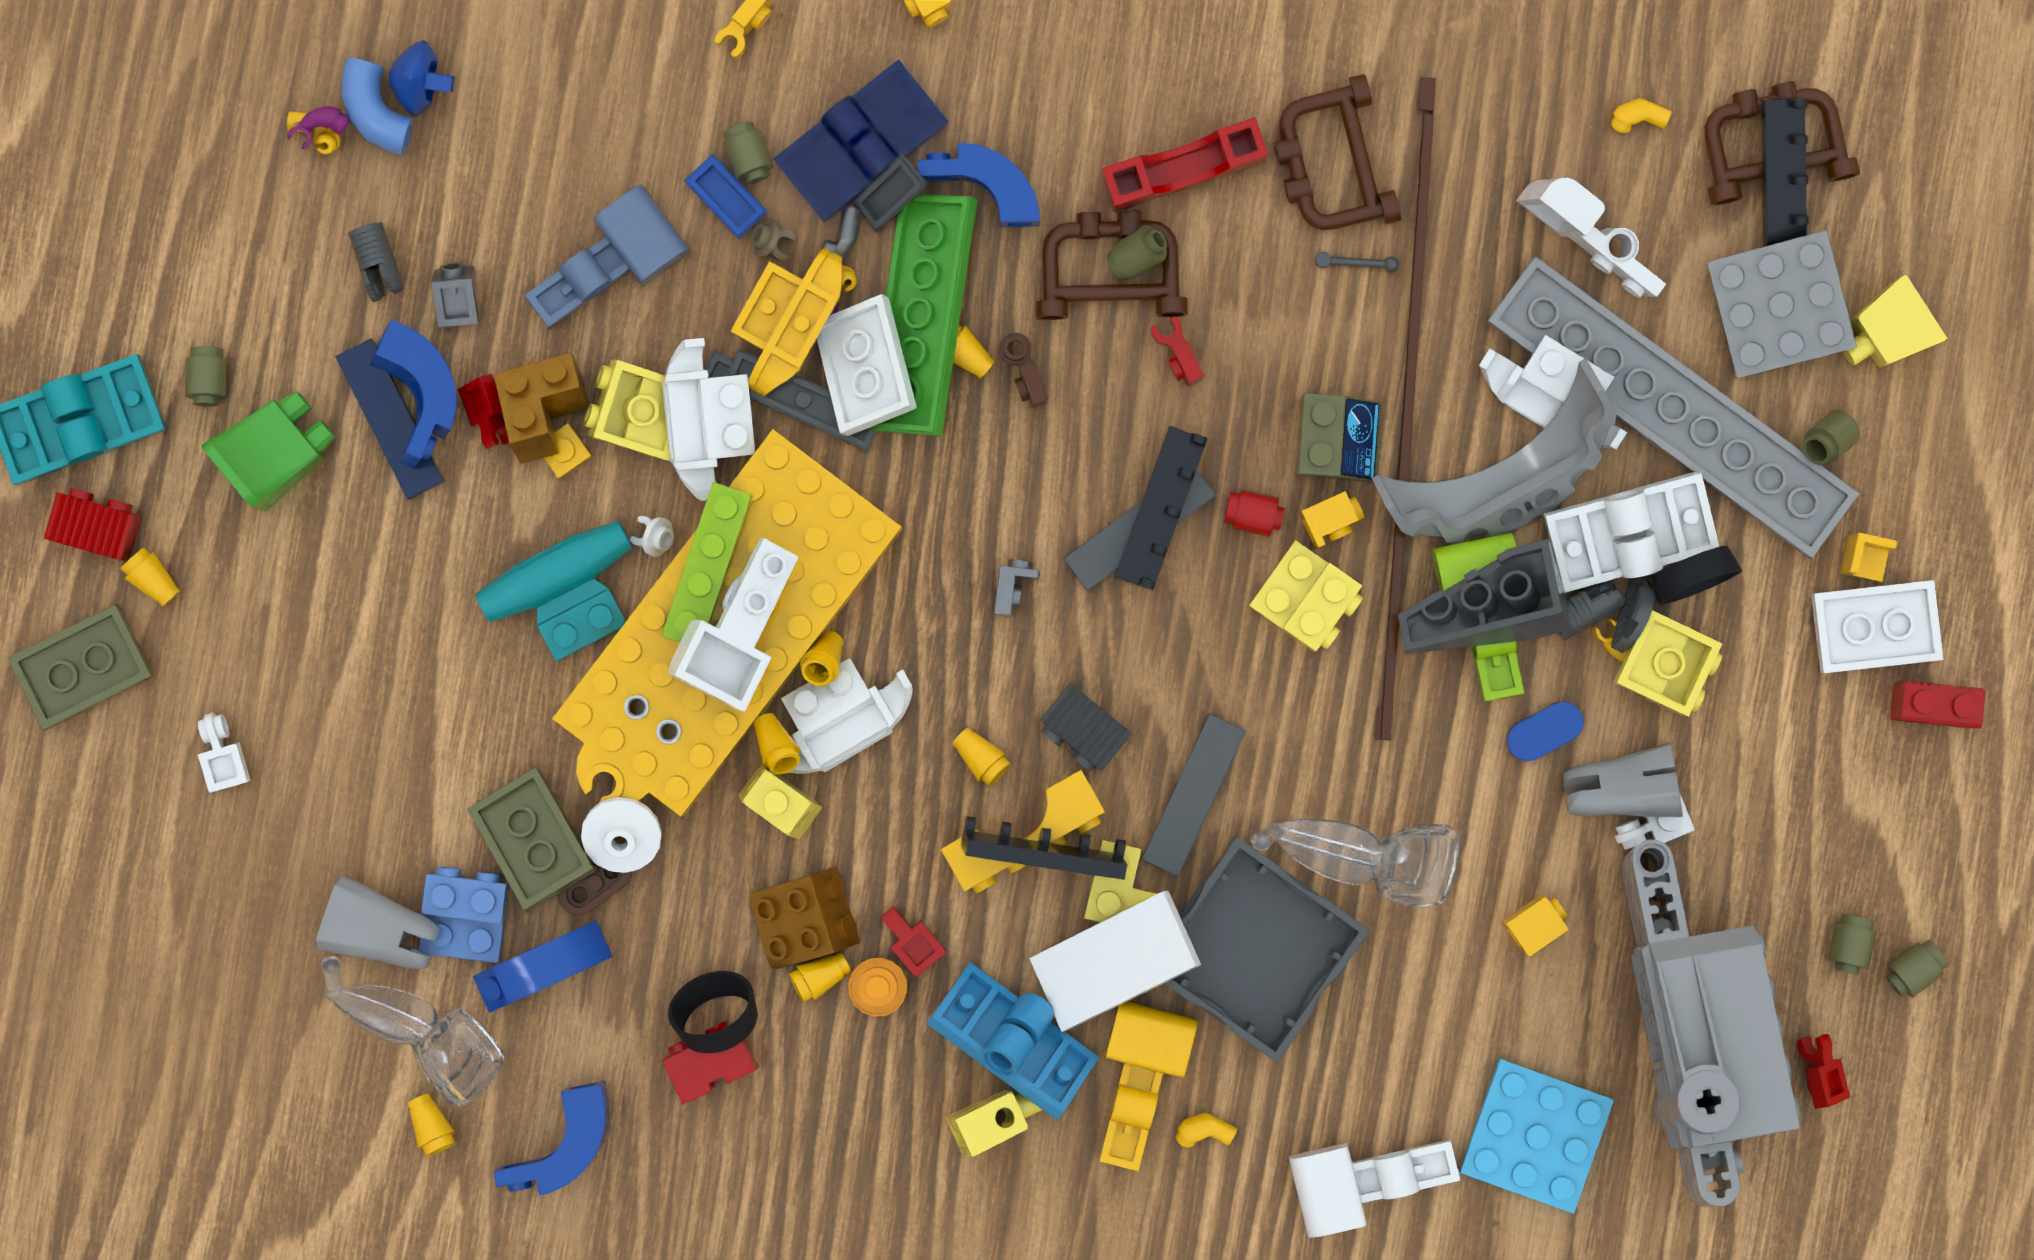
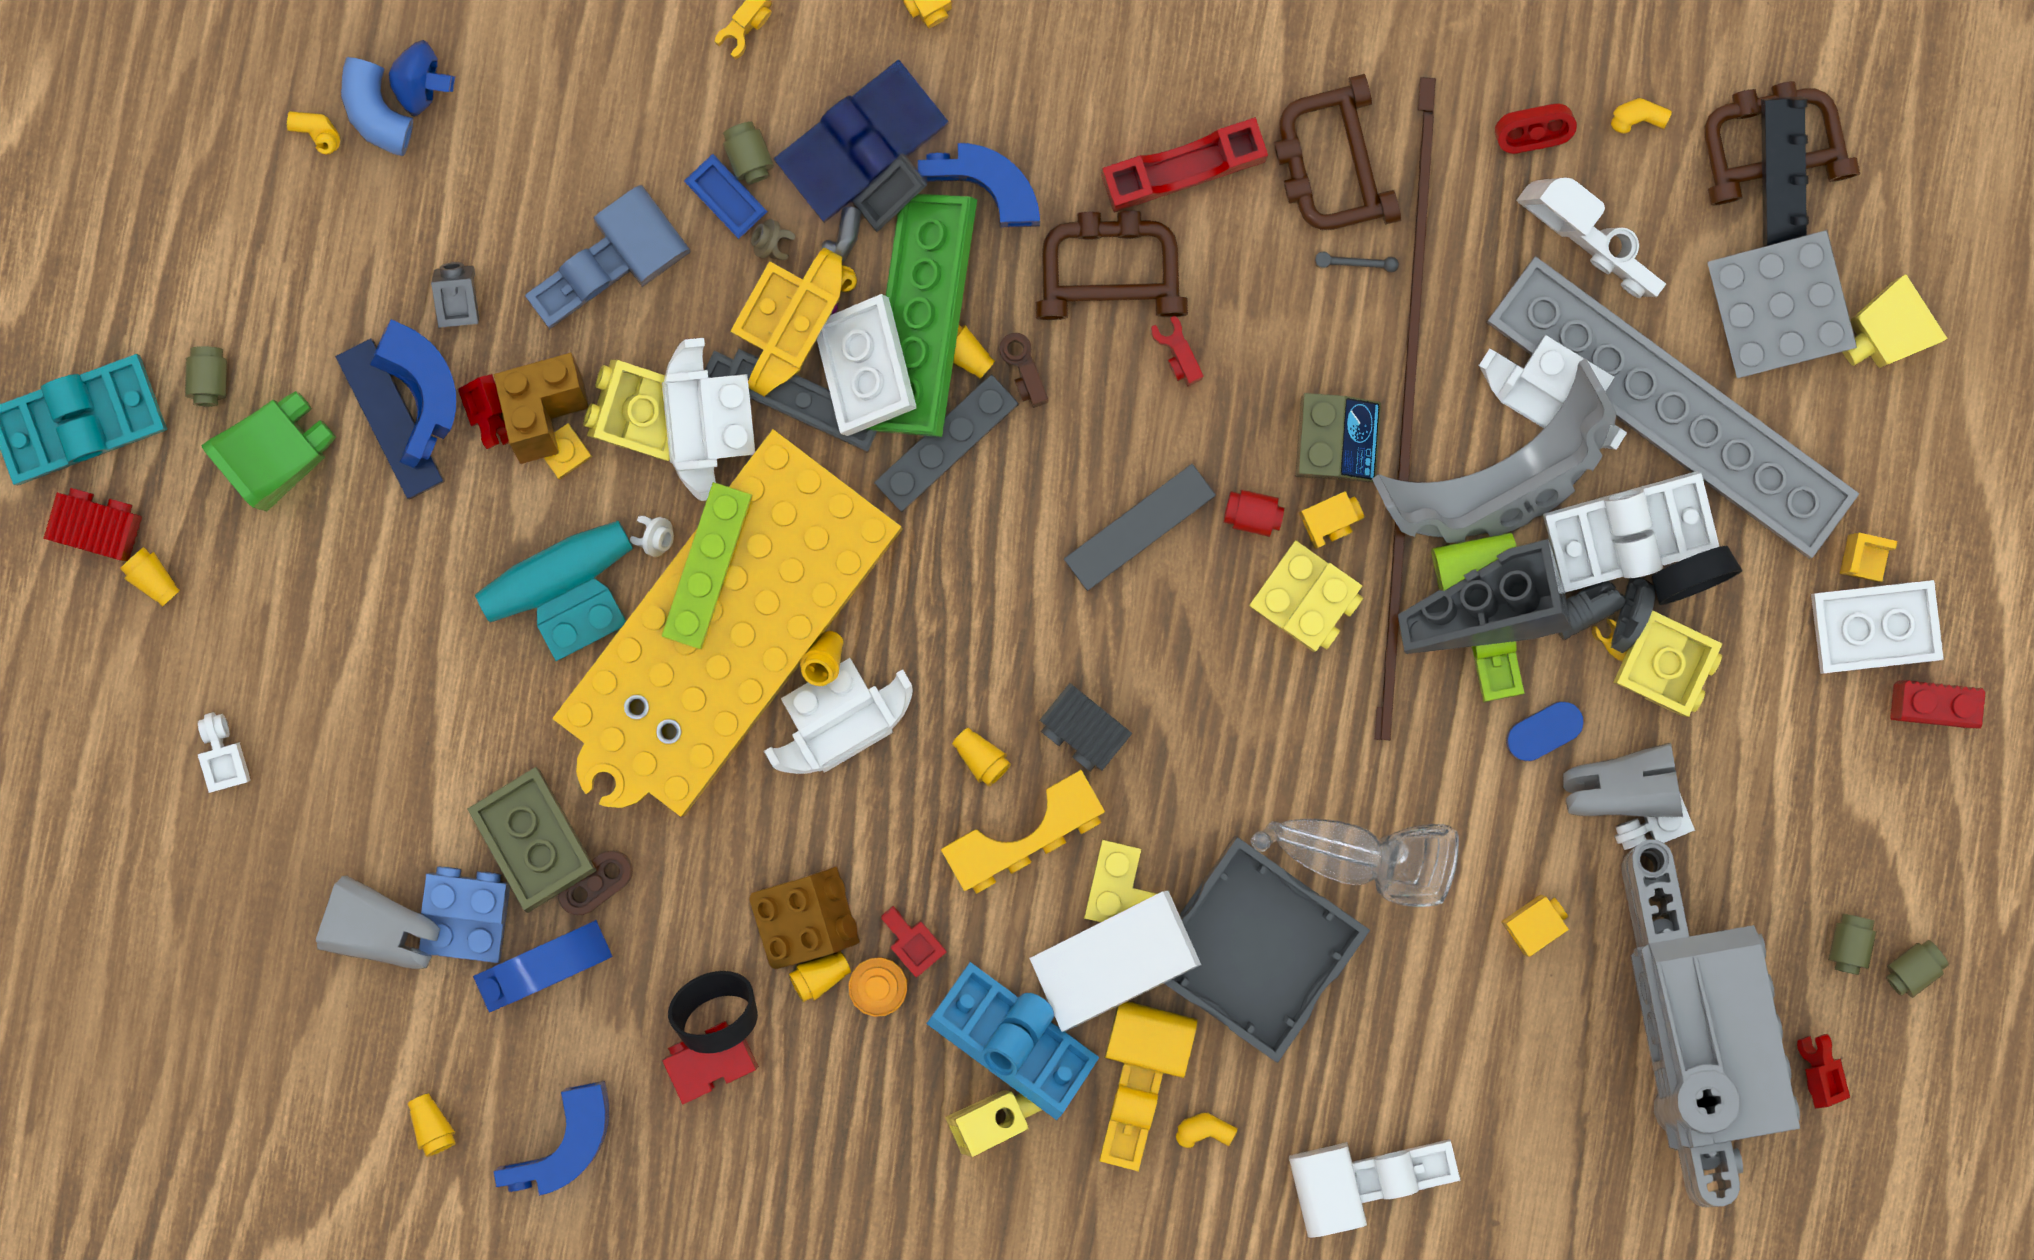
olive plate [7,604,154,730] -> none
magenta arm [287,106,350,149] -> none
clear piece [321,956,505,1108] -> none
dark grey hinge [348,222,404,302] -> none
white piece [581,797,662,873] -> none
white plate [668,538,799,712] -> none
light yellow torso [738,763,823,840] -> none
yellow cone [753,713,800,775] -> none
black hinge [961,816,1128,880] -> none
flat silver bracket [994,559,1040,617] -> none
olive brick [1107,225,1167,280] -> none
black hinge [1115,426,1208,591] -> none
dark grey tile [1142,714,1246,876] -> none
medium azure plate [1458,1058,1614,1214] -> none
olive brick [1802,411,1860,465] -> none
none -> dark grey plate [874,374,1019,513]
none -> red plate [1495,103,1577,154]

